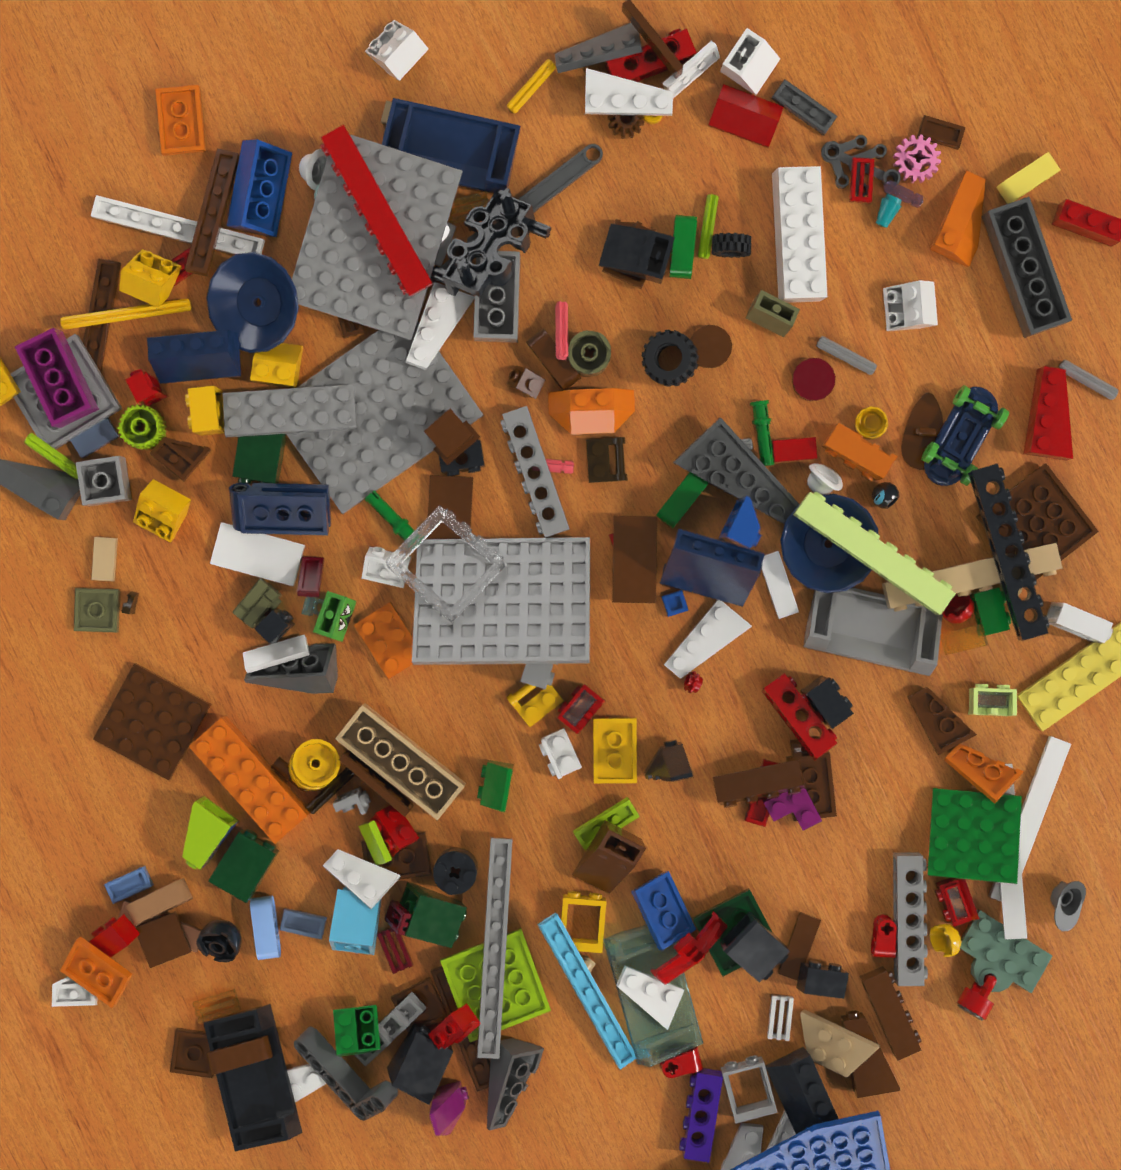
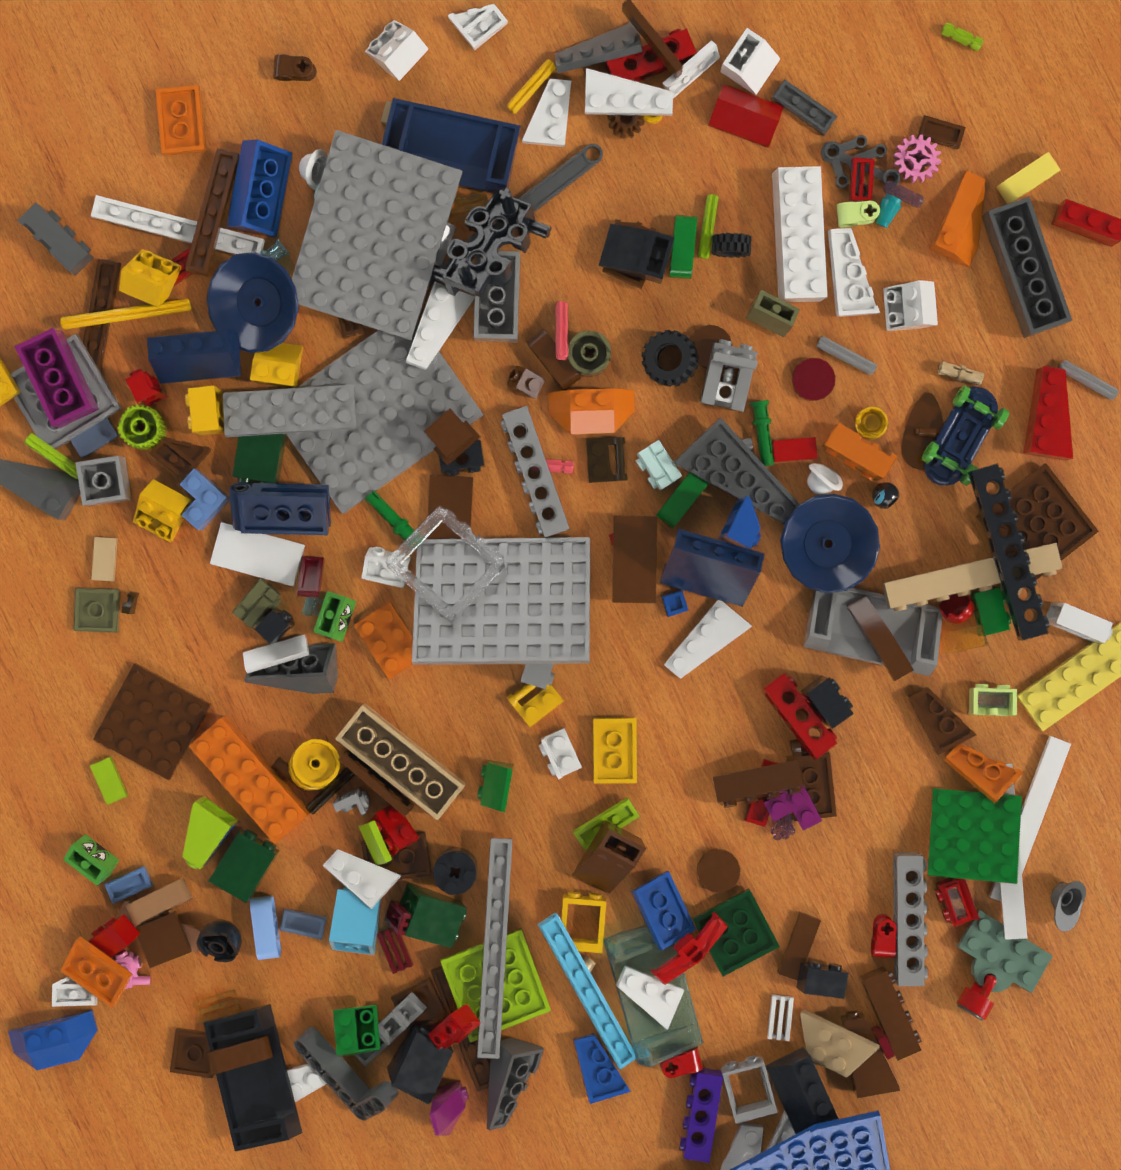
red brick [320,124,433,297] -> none
red window [557,684,606,734] -> none
black wedge [644,739,693,782] -> none
red plate [684,671,703,693] -> none
black slope [720,911,790,983] -> none
white tile [761,551,799,619] -> none
yellowish green brick [793,491,956,615] -> none
yellow hair [929,924,962,957] -> none
none -> blue wedge [8,1010,98,1070]
none -> dark grey wedge [17,202,94,276]
none -> bright green brick [63,834,119,885]
none -> lime tile [90,757,129,805]
none -> bright pink piece [113,949,151,989]
none -> medium blue brick [179,468,230,531]
none -> clear light blue bush [261,239,290,261]
none -> reddish brown piece [273,54,317,81]
none -> white wing [448,4,508,51]
none -> white wing [522,79,571,147]
none -> blue wing [573,1033,631,1104]
none -> light aqua brick [635,440,682,491]
none -> reddish brown tile [697,849,740,893]
none -> light grey brick [700,339,758,412]
none -> plant [771,815,795,840]
none -> white wing [828,228,880,317]
none -> yellowish green piece [837,201,880,228]
none -> reddish brown slope [847,595,914,681]
none -> dark red tile [871,1025,895,1060]
none -> tan pin [938,361,984,386]
none -> lime axle [941,22,984,51]

